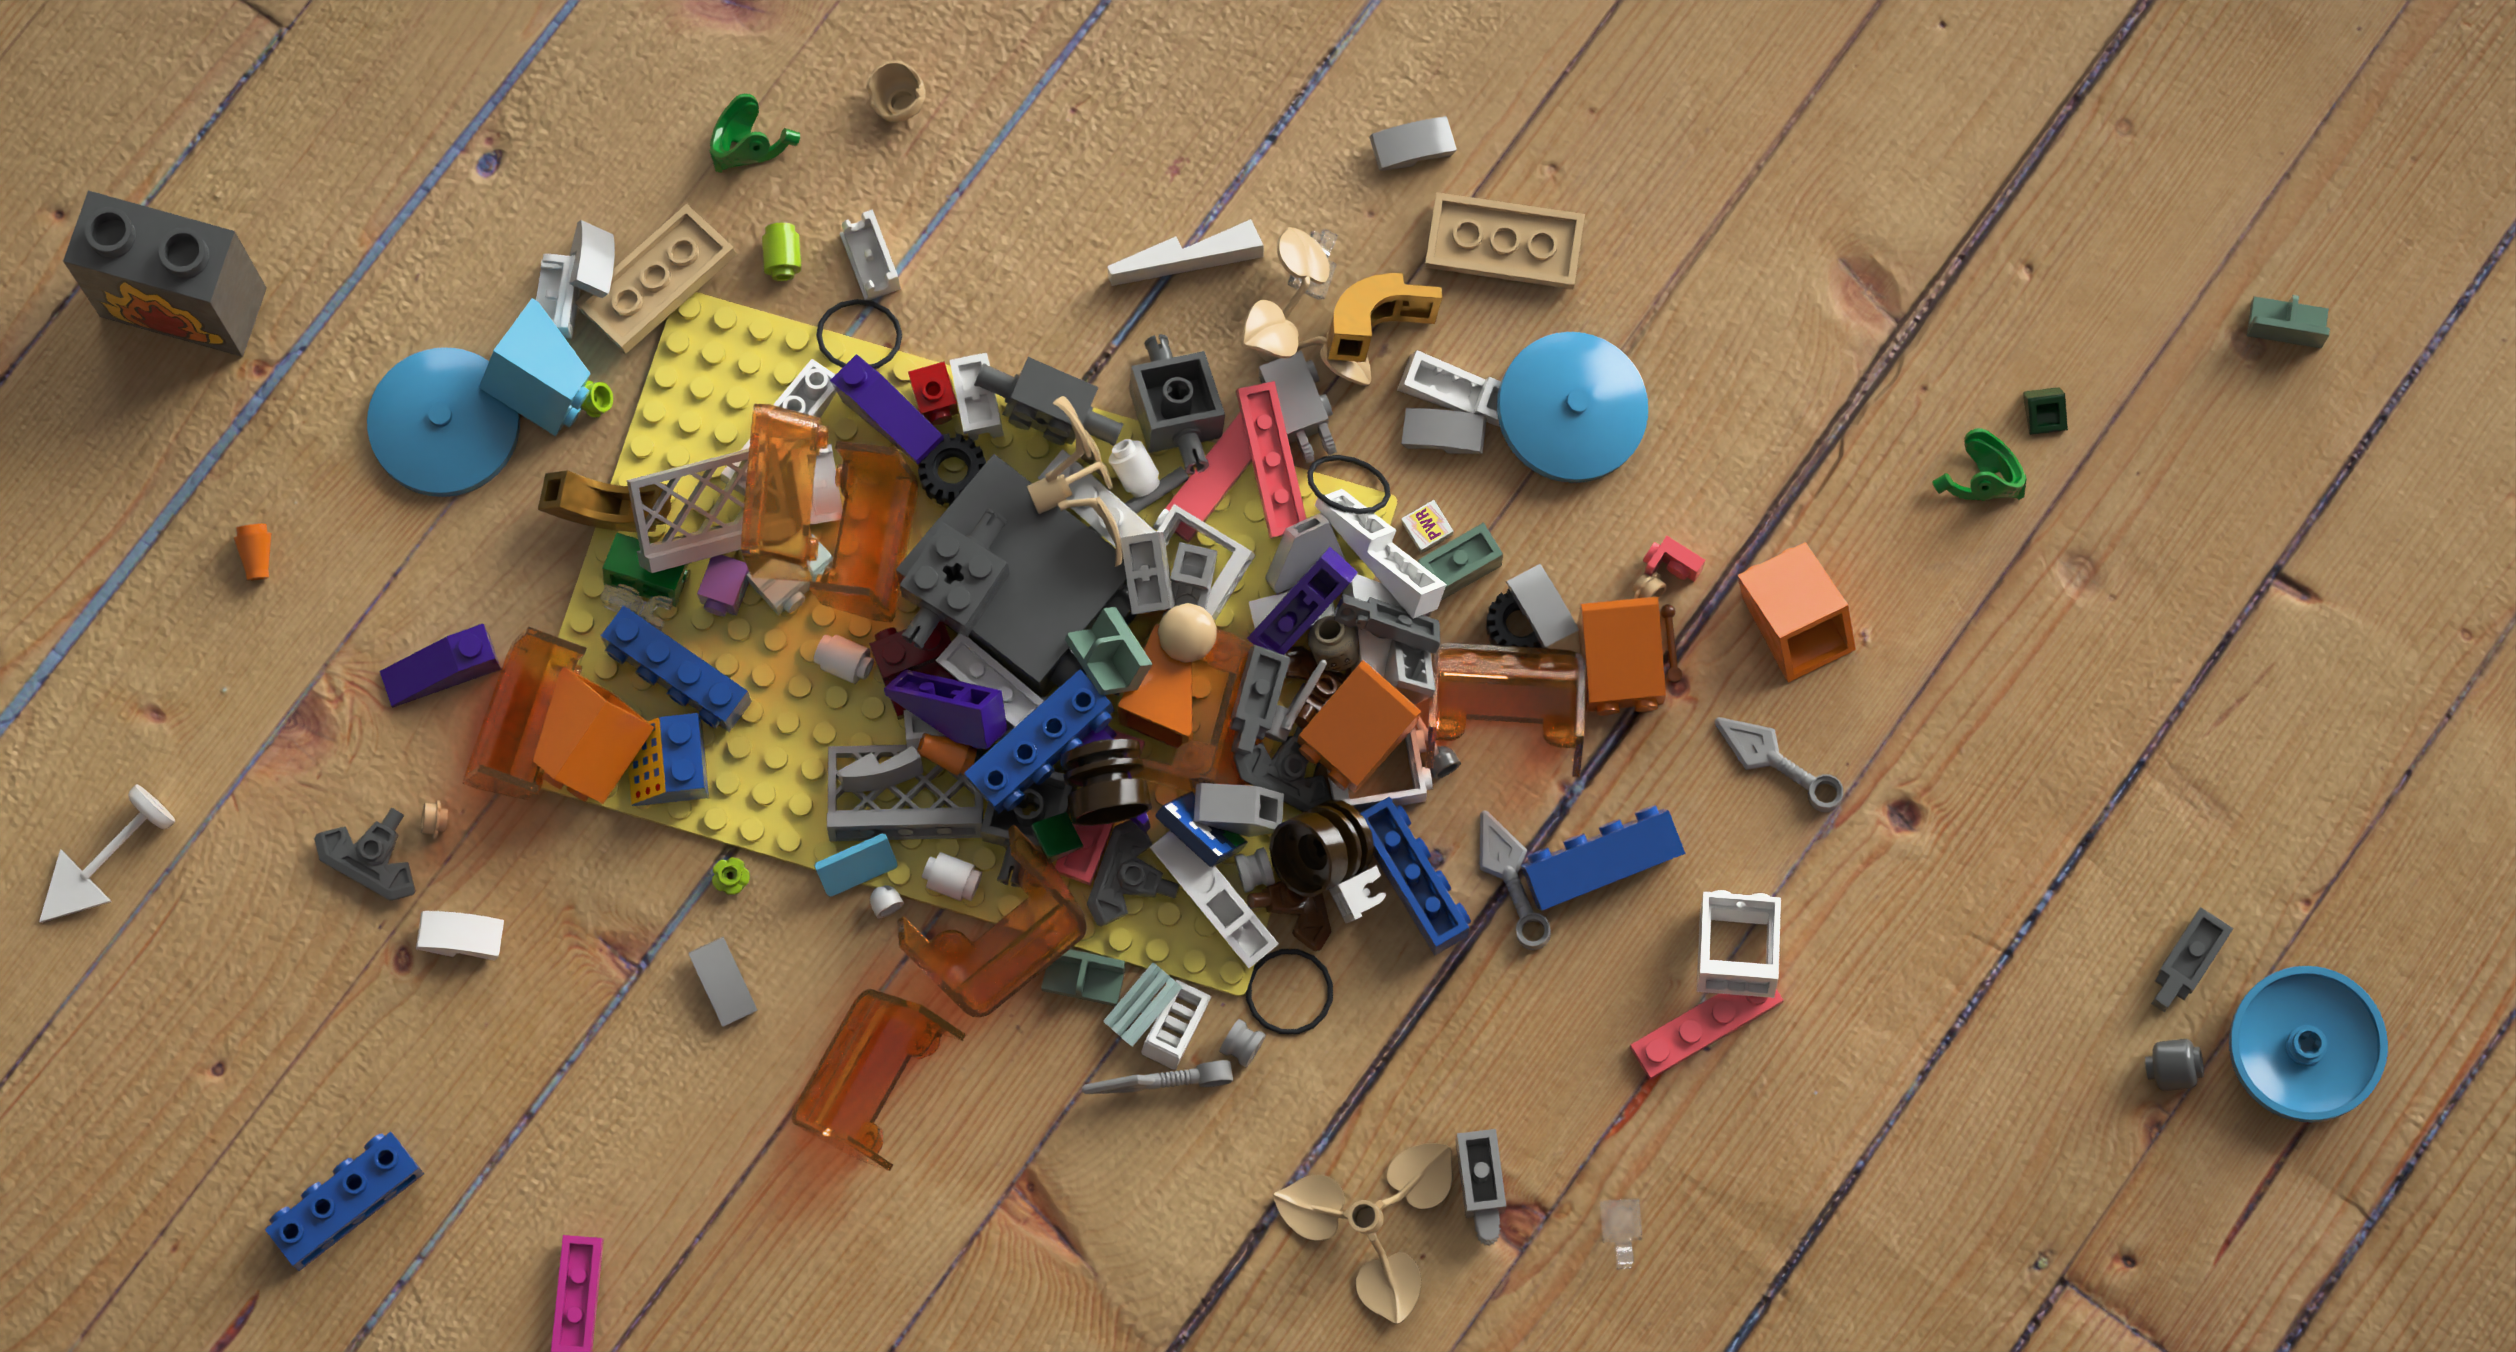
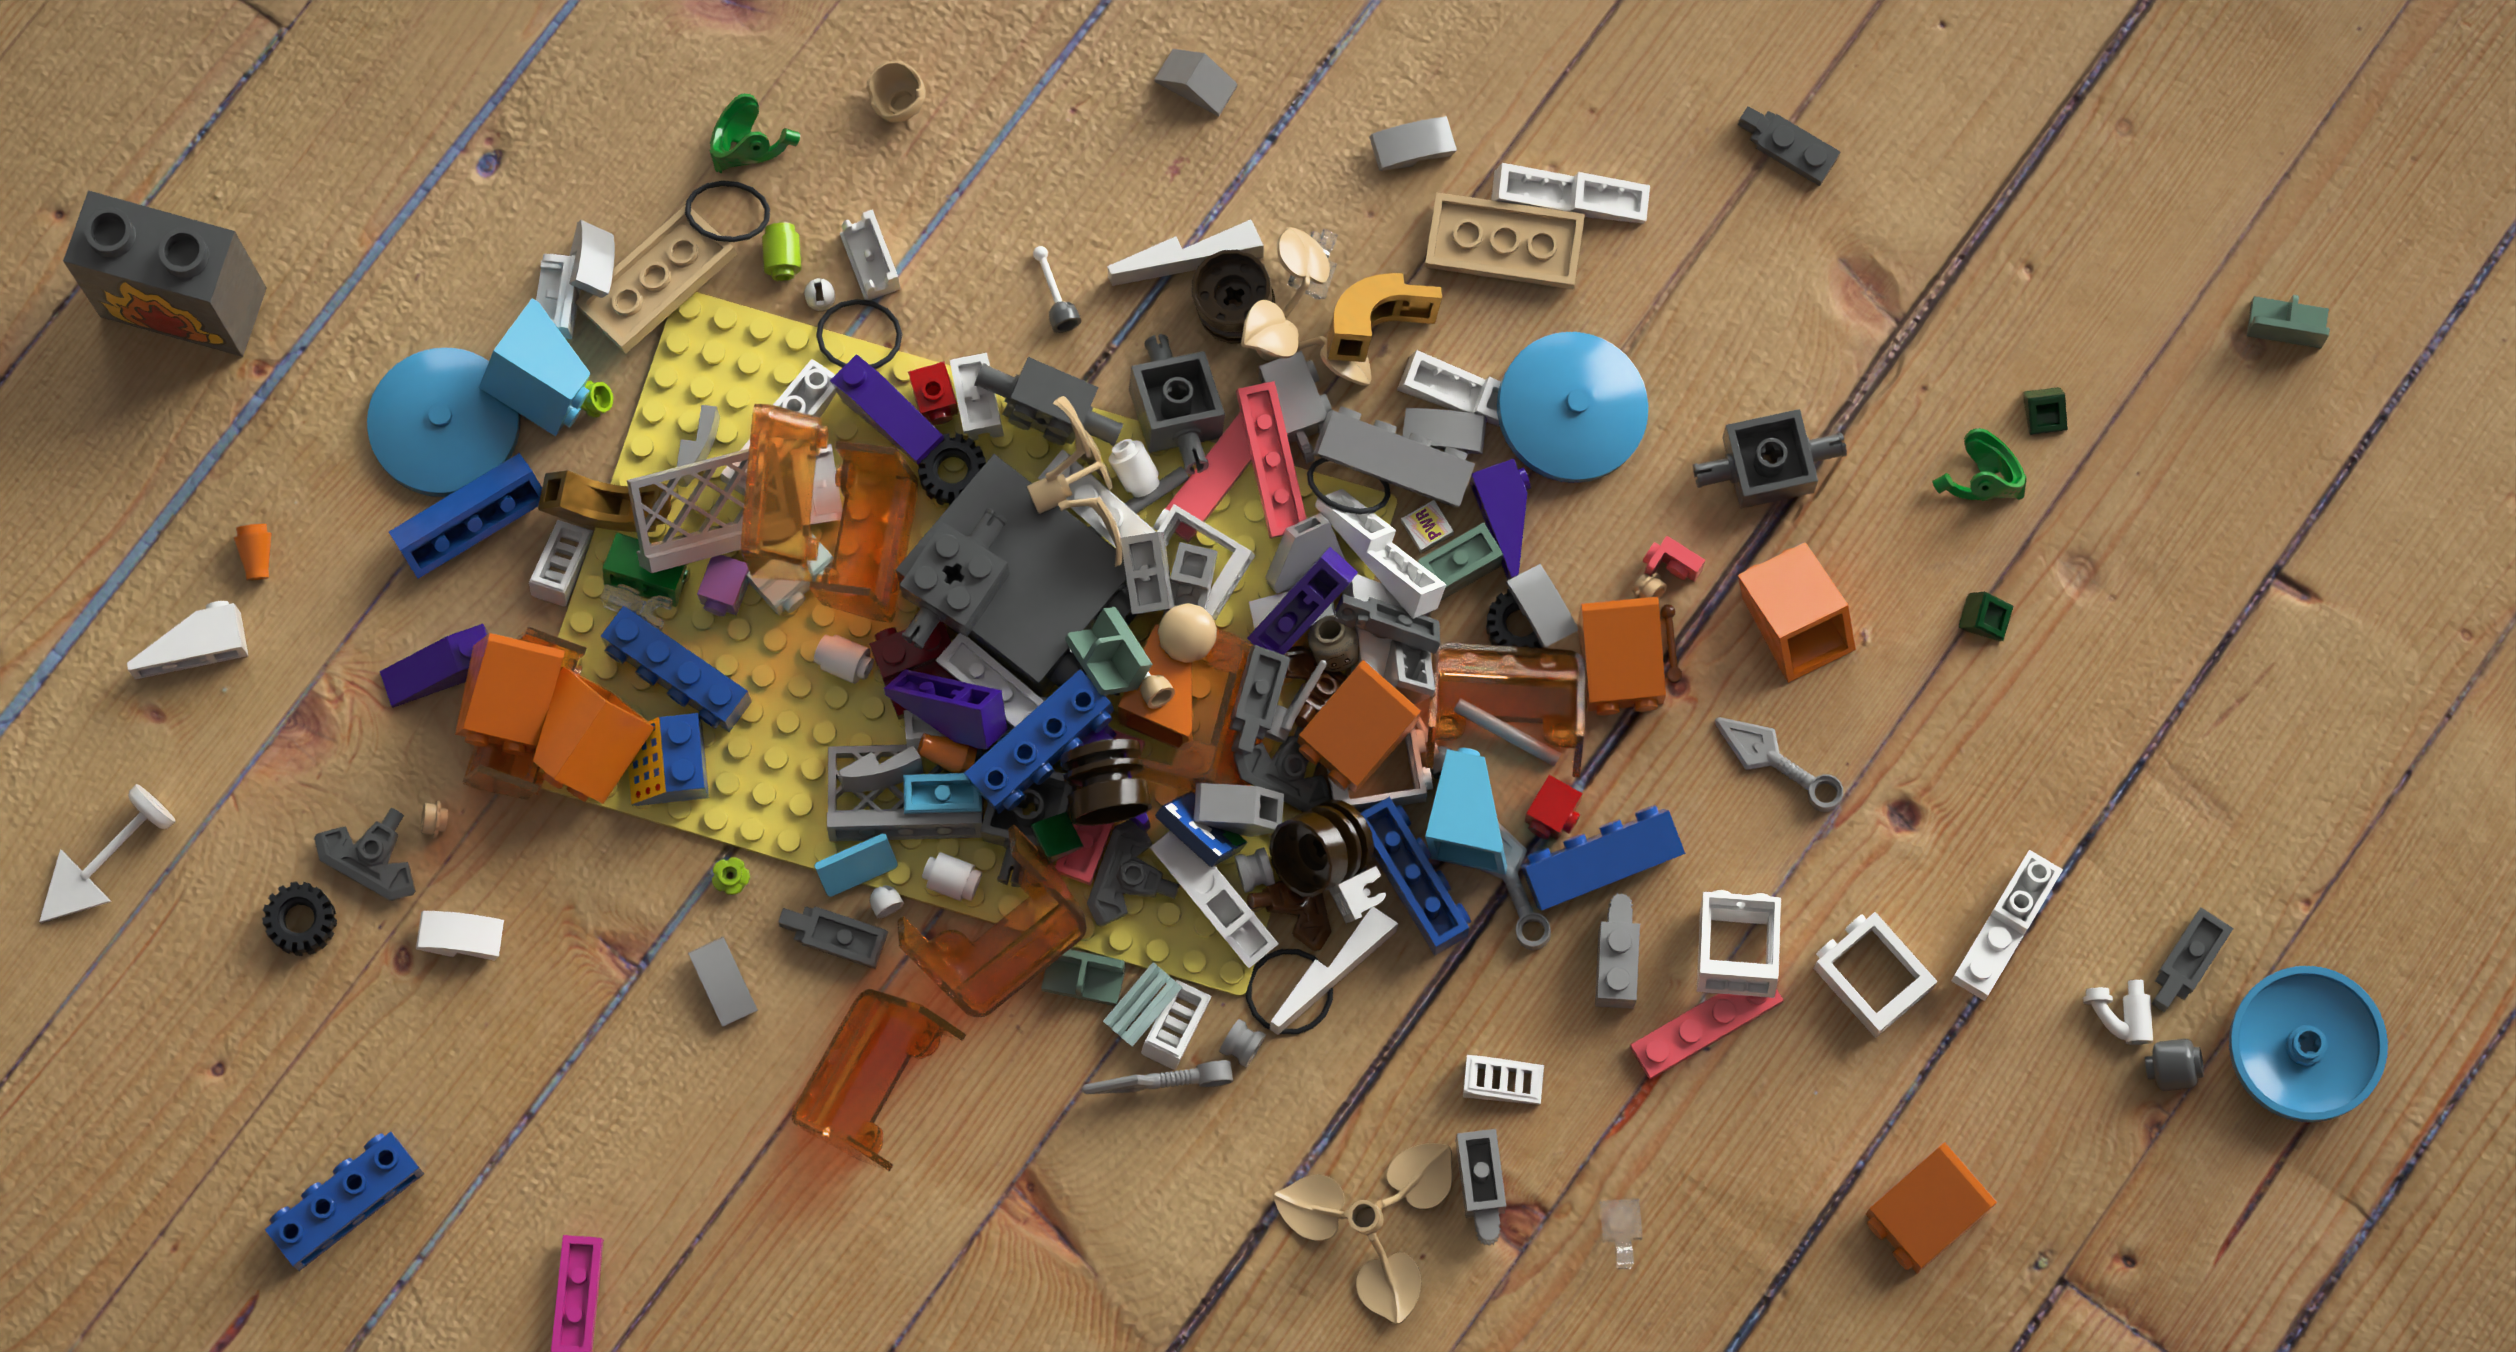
none -> white slope [127,601,248,679]
none -> black tyre [262,882,337,956]
none -> blue brick [389,453,542,579]
none -> orange slope [455,633,565,755]
none -> white slope [529,520,593,606]
none -> light grey slope [677,405,720,487]
none -> black piece [685,181,770,242]
none -> dark grey hinge [778,906,888,970]
none -> white hinge [804,278,835,311]
none -> medium azure slope [903,773,982,814]
none -> dark grey hinge [1033,246,1081,333]
none -> tan hinge [1140,672,1175,709]
none -> light grey slope [1154,49,1238,117]
none -> dark brown wheel [1192,249,1275,344]
none -> white slope [1270,907,1398,1035]
none -> light grey brick [1313,406,1475,507]
none -> medium azure slope [1425,748,1507,875]
none -> light grey bar [1453,698,1561,766]
none -> white slope [1463,1055,1544,1105]
none -> dark purple slope [1470,458,1531,581]
none -> white slope [1491,163,1650,224]
none -> red brick [1524,774,1583,841]
none -> light grey hinge [1595,893,1640,1009]
none -> dark grey brick [1693,409,1847,509]
none -> dark grey hinge [1738,106,1841,186]
none -> white window [1813,912,1938,1038]
none -> orange slope [1866,1142,1997,1274]
none -> white slope [1951,850,2063,1001]
none -> dark green slope [1959,591,2014,641]
none -> white plant [2083,980,2153,1045]

